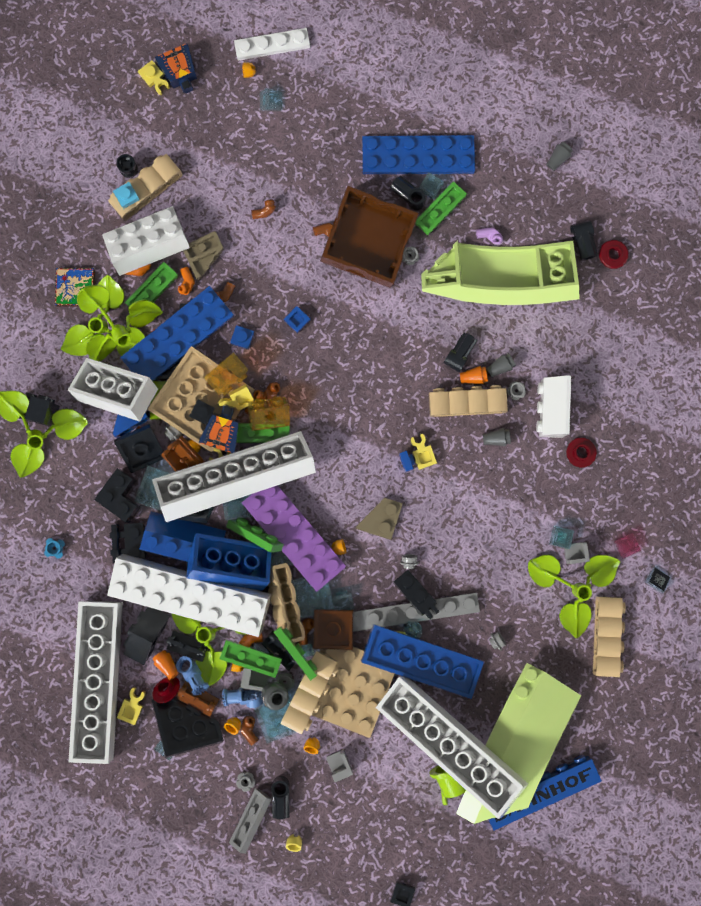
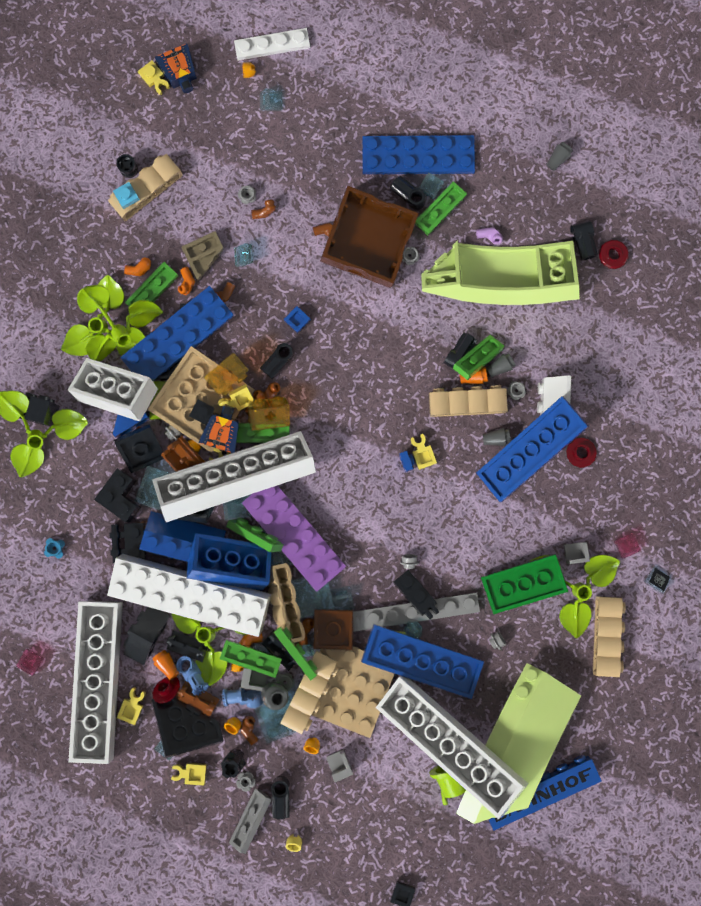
tile [55,268,95,307] -> none
white brick [102,206,190,276] -> none
blue plate [230,325,255,350] -> none
light orange hinge [331,539,347,555] -> none
dark tan wing [356,498,403,540] -> none
clear light blue slope [549,526,574,549] -> none
none -> clear pink plate [16,649,44,676]
none -> light yellow plate [171,763,207,786]
none -> black piece [220,750,247,779]
none -> clear light blue plate [234,243,253,267]
none -> light grey plate [238,186,256,204]
none -> black piece [260,343,294,379]
none -> bright green plate [453,335,504,380]
none -> blue plate [476,396,589,502]
none -> green plate [481,554,568,615]

